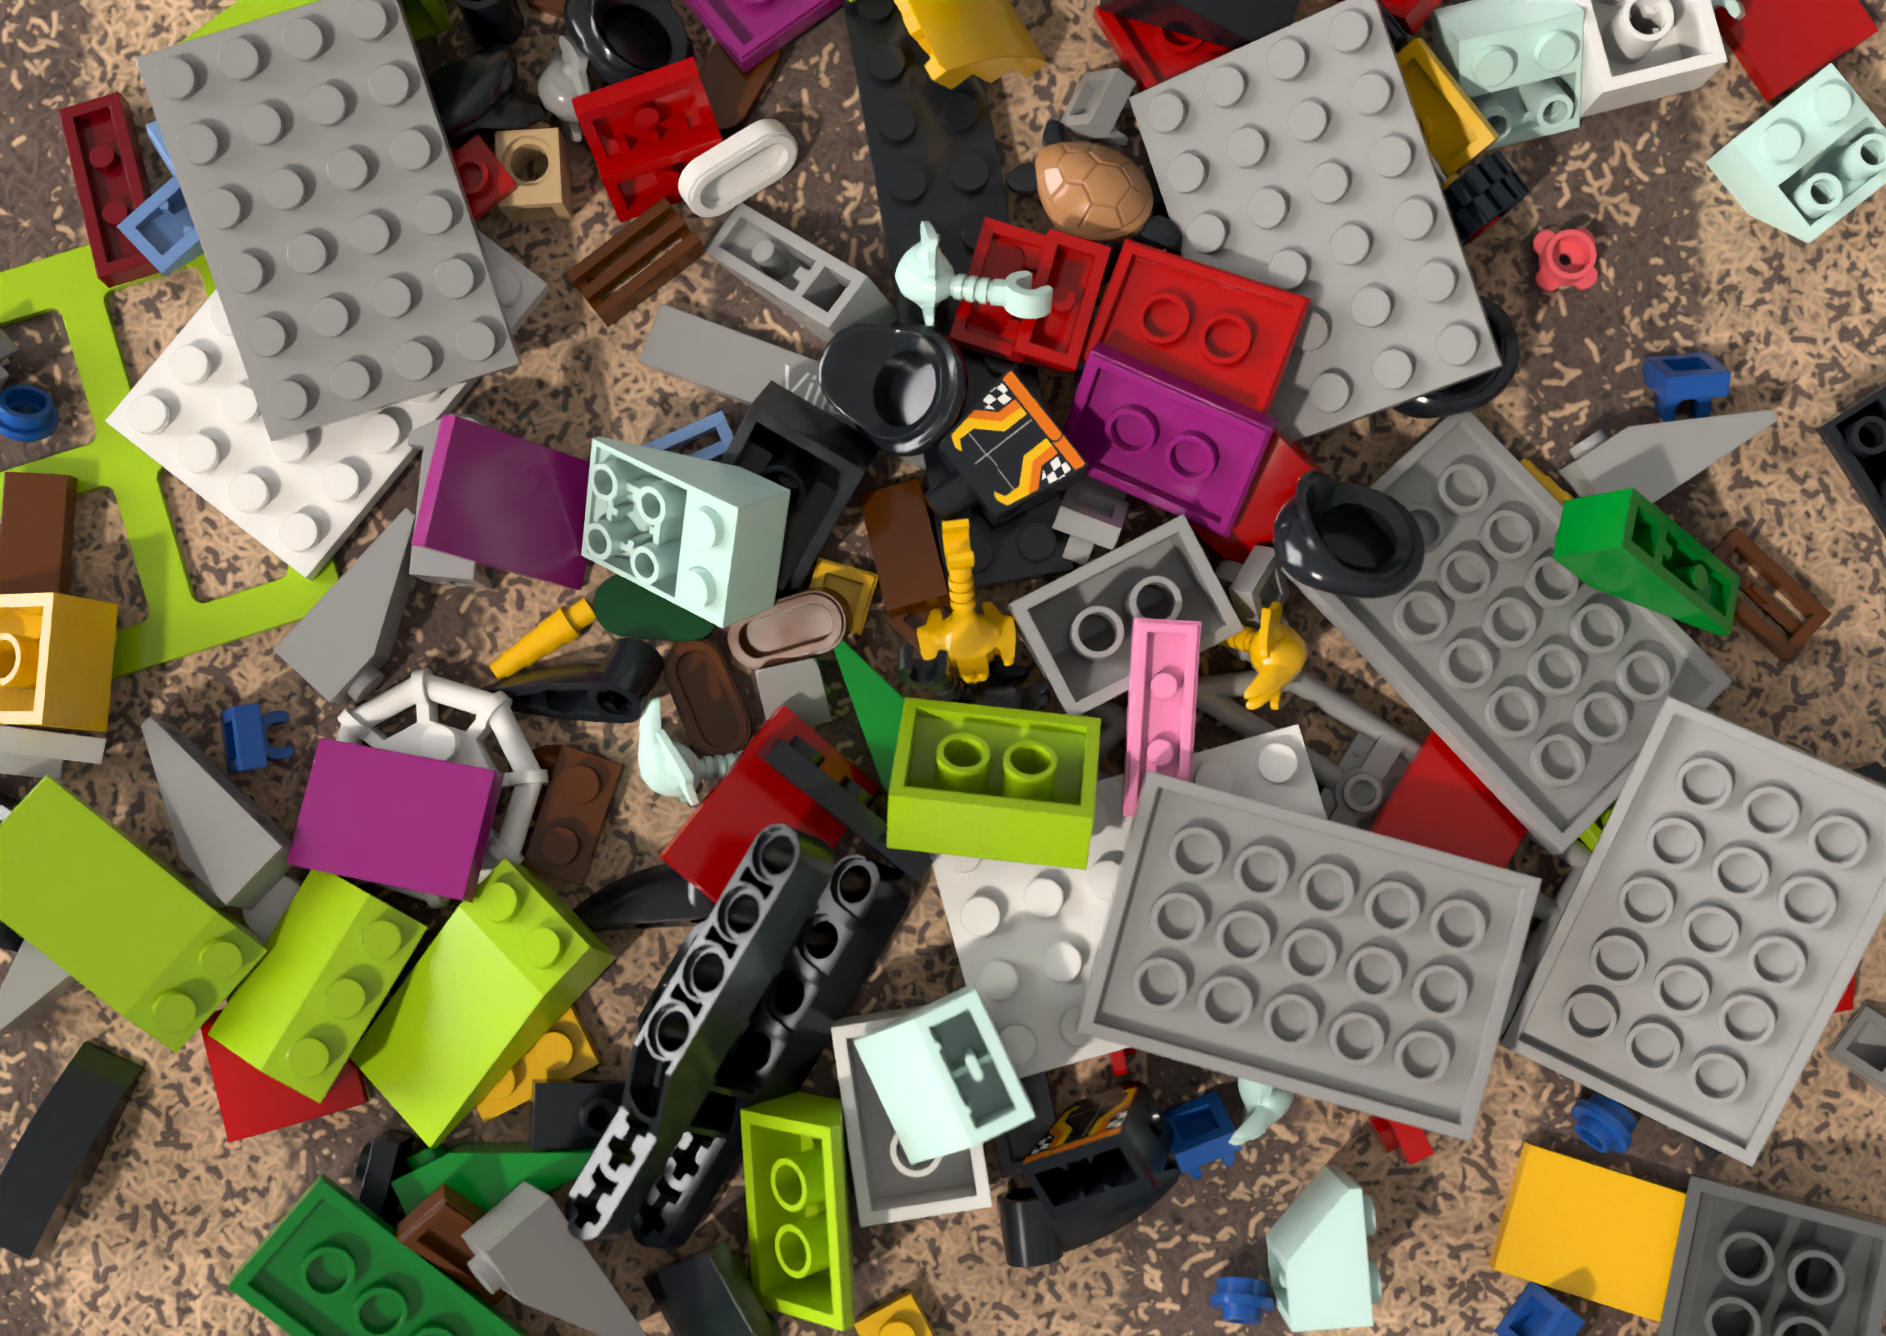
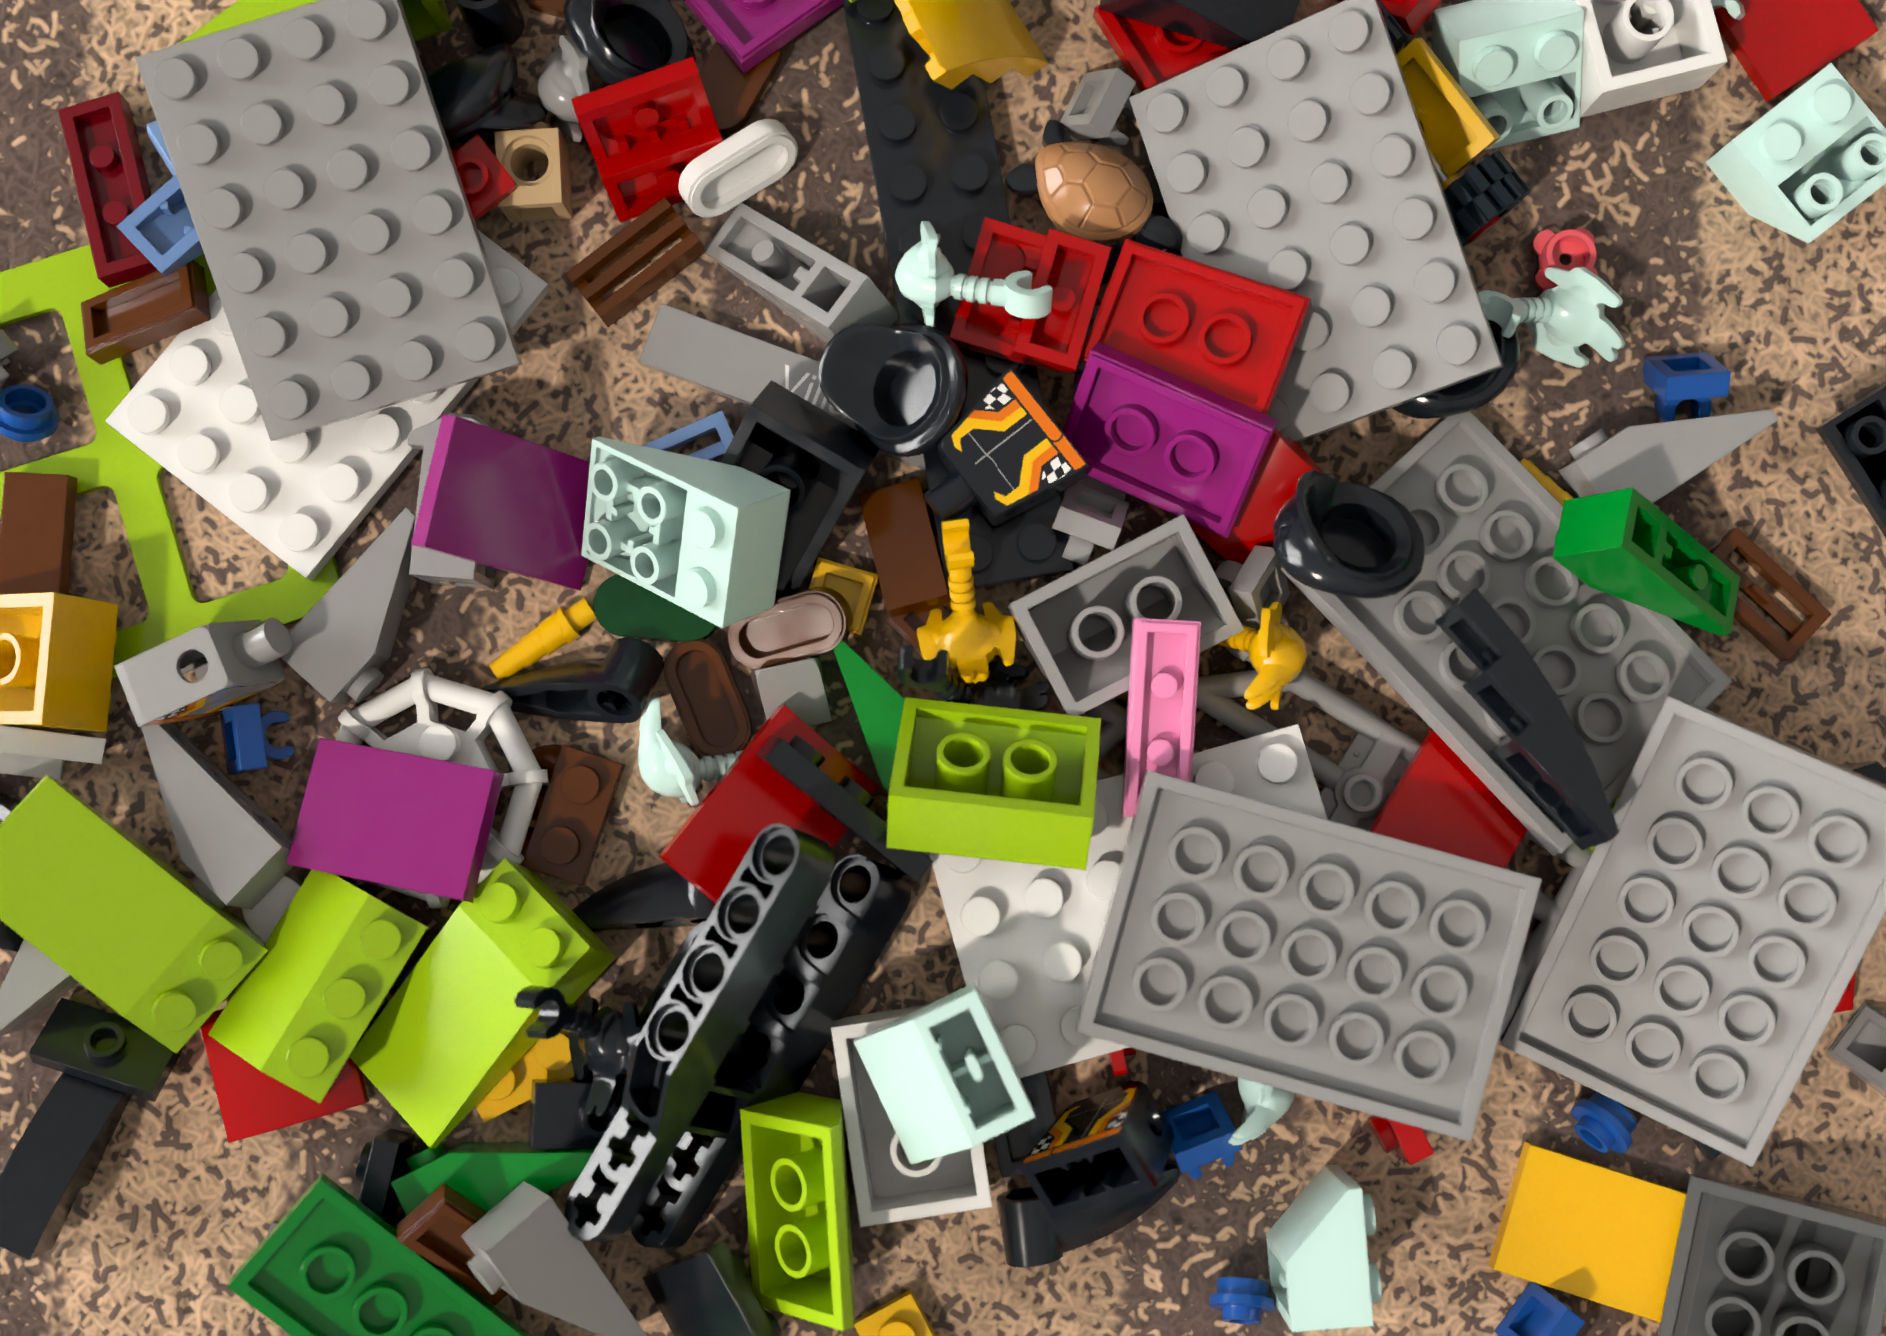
none -> black plate [28,997,184,1102]
none -> reddish brown tile [81,259,211,365]
none -> light grey torso [114,618,292,727]
none -> black piece [514,985,642,1116]
none -> black slope [1435,588,1620,851]
none -> light aqua piece [1479,267,1625,368]

